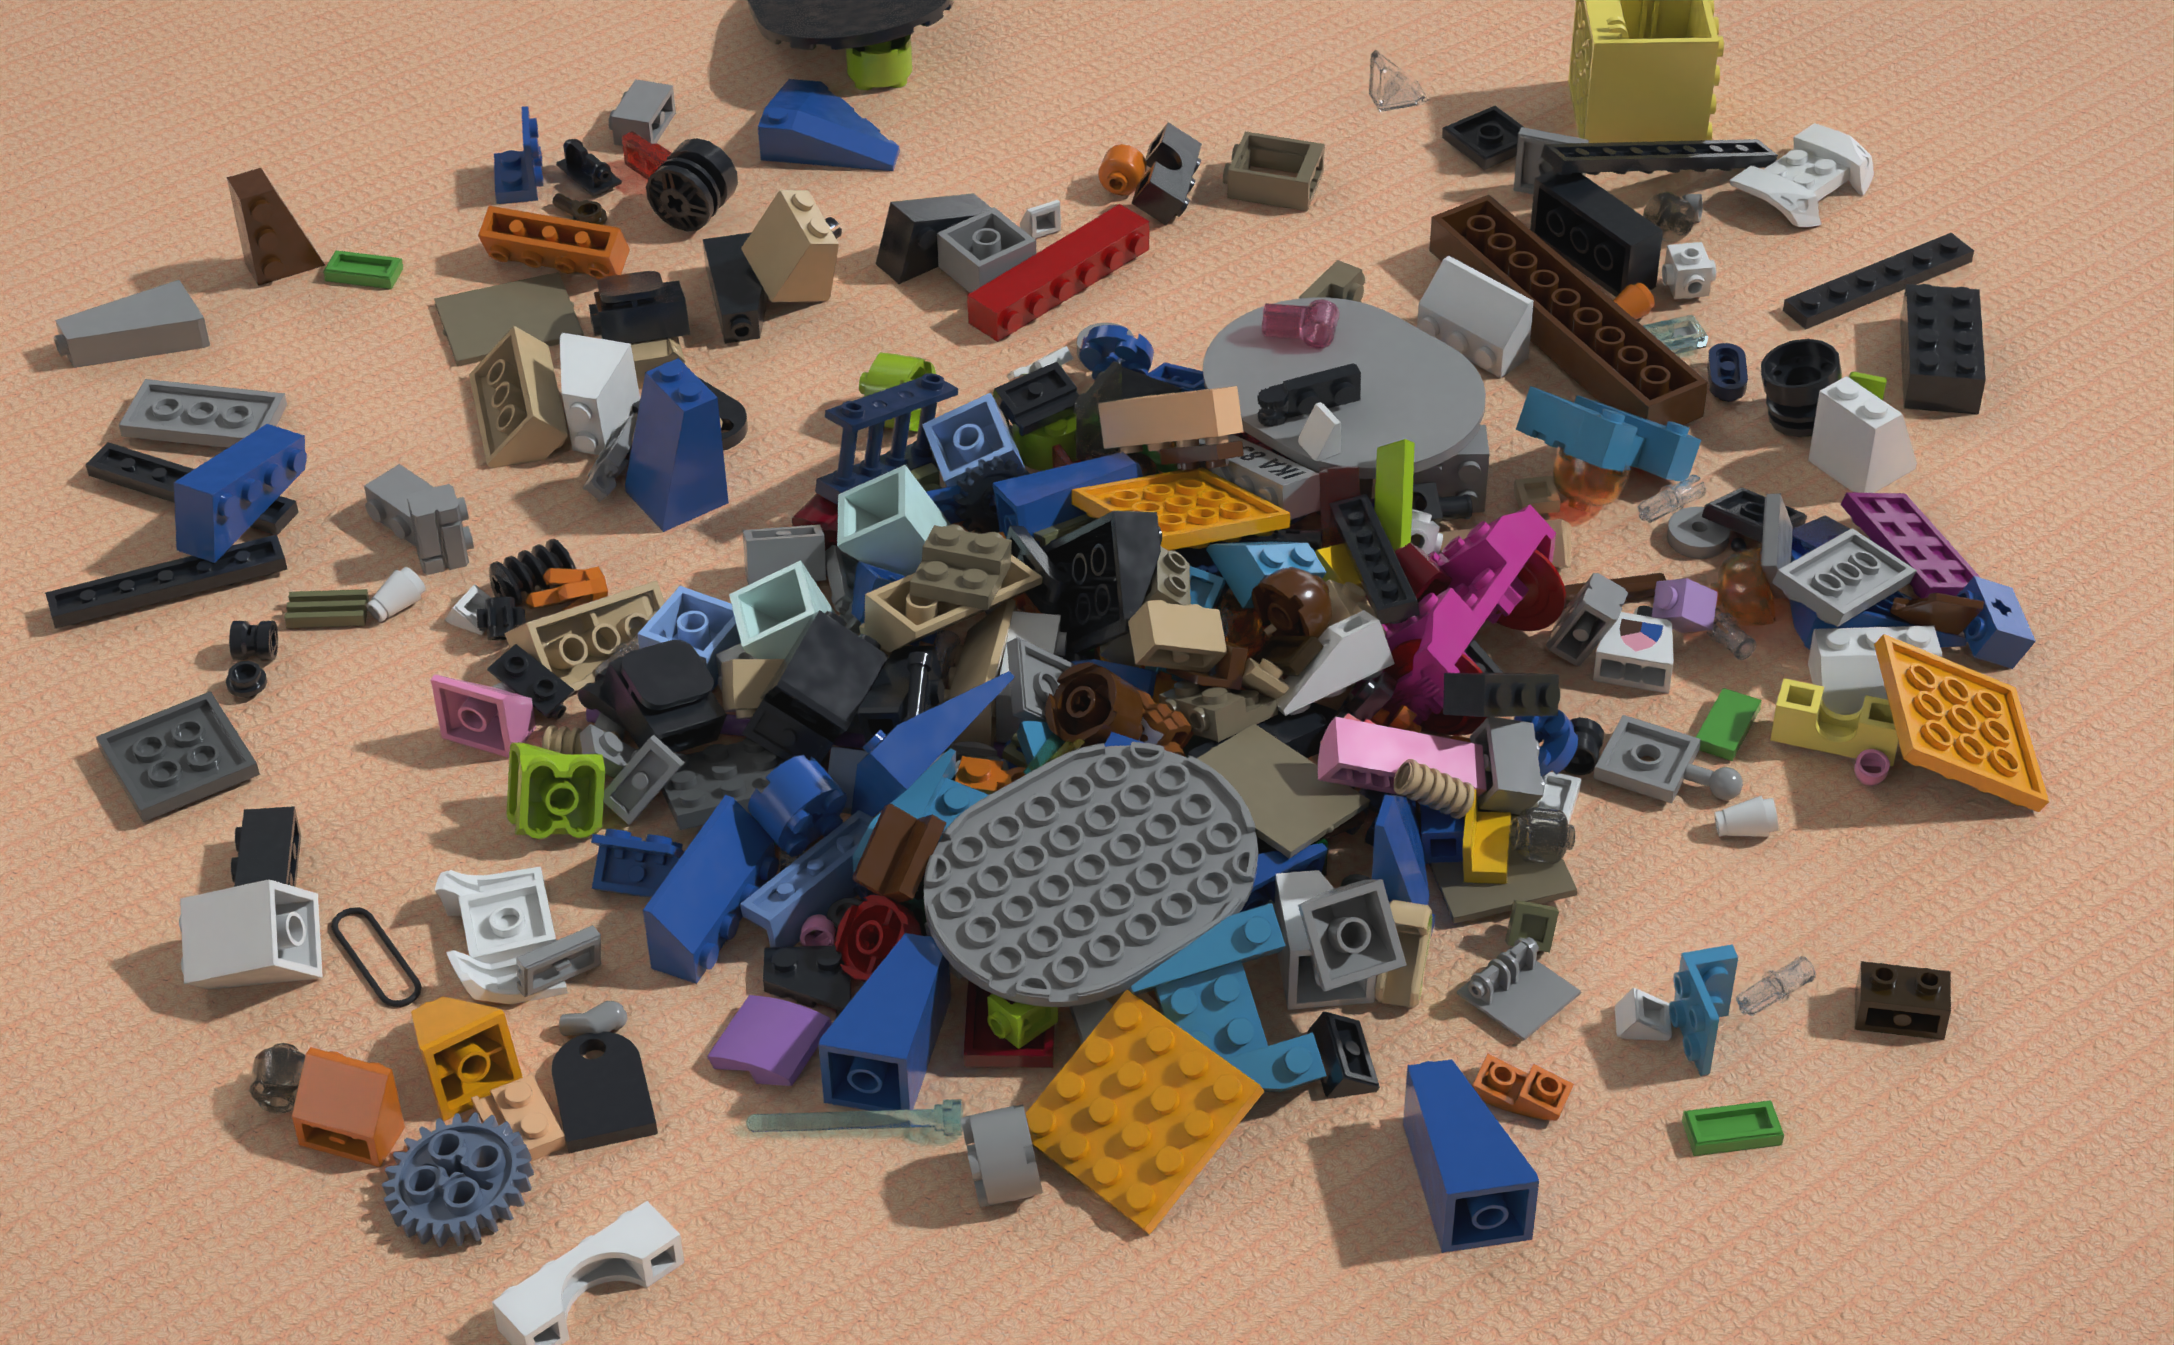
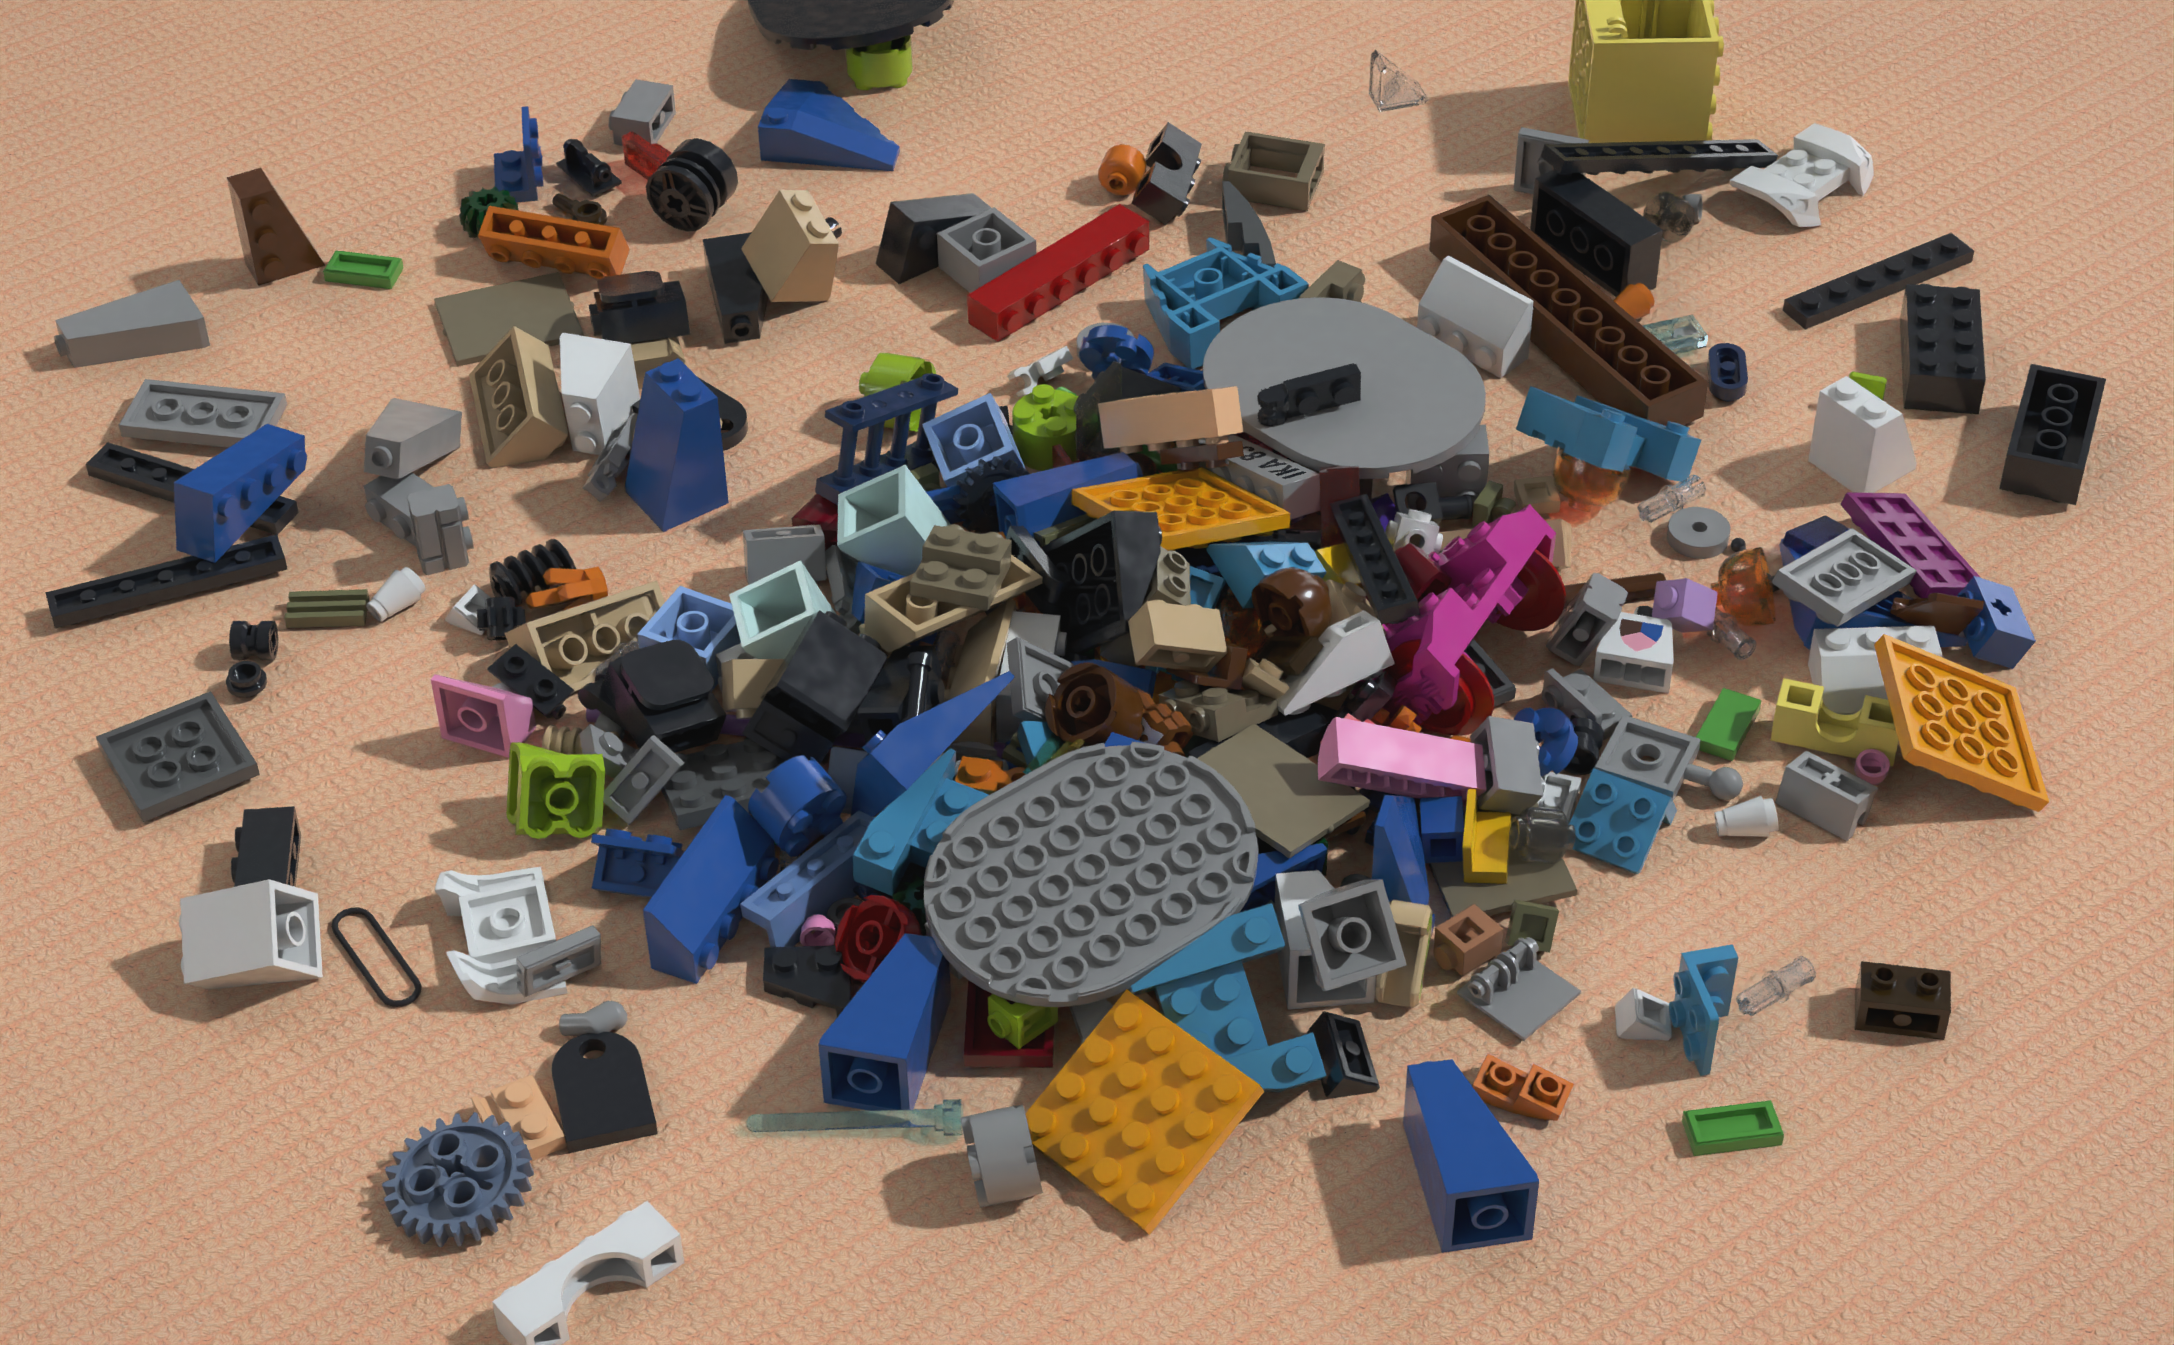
clear smoke head [249,1043,305,1113] -> none
orange slope [292,1047,405,1167] -> none
light orange slope [411,996,523,1121] -> none
medium lavender slope [707,995,832,1086] -> none
reddish brown panel [853,804,946,903] -> none
black plate [993,362,1087,436] -> none
white slope [1020,200,1061,239] -> none
clear pink piece [1262,299,1340,349] -> none
white slope [1298,402,1341,461] -> none
lime tile [1374,439,1415,552] -> none
tan piece [1394,759,1475,819] -> none
black plate [1442,106,1525,170] -> none
black brick [1443,673,1560,717] -> none
white brick [1662,242,1716,299] -> none
black plate [1702,487,1807,543] -> none
black wheel [1761,339,1842,437] -> none
light grey tile [1761,493,1793,598] -> none
none -> light grey slope [364,398,462,479]
none -> dark green gear [459,187,519,238]
none -> dark azure wedge [1143,237,1309,369]
none -> dark grey slope [1222,181,1276,267]
none -> nougat brick [1433,904,1503,976]
none -> olive tile [1472,480,1516,529]
none -> light grey bracket [1542,668,1632,740]
none -> dark azure bracket [1562,768,1677,874]
none -> light grey hinge [1775,751,1878,841]
none -> black brick [1999,364,2106,505]

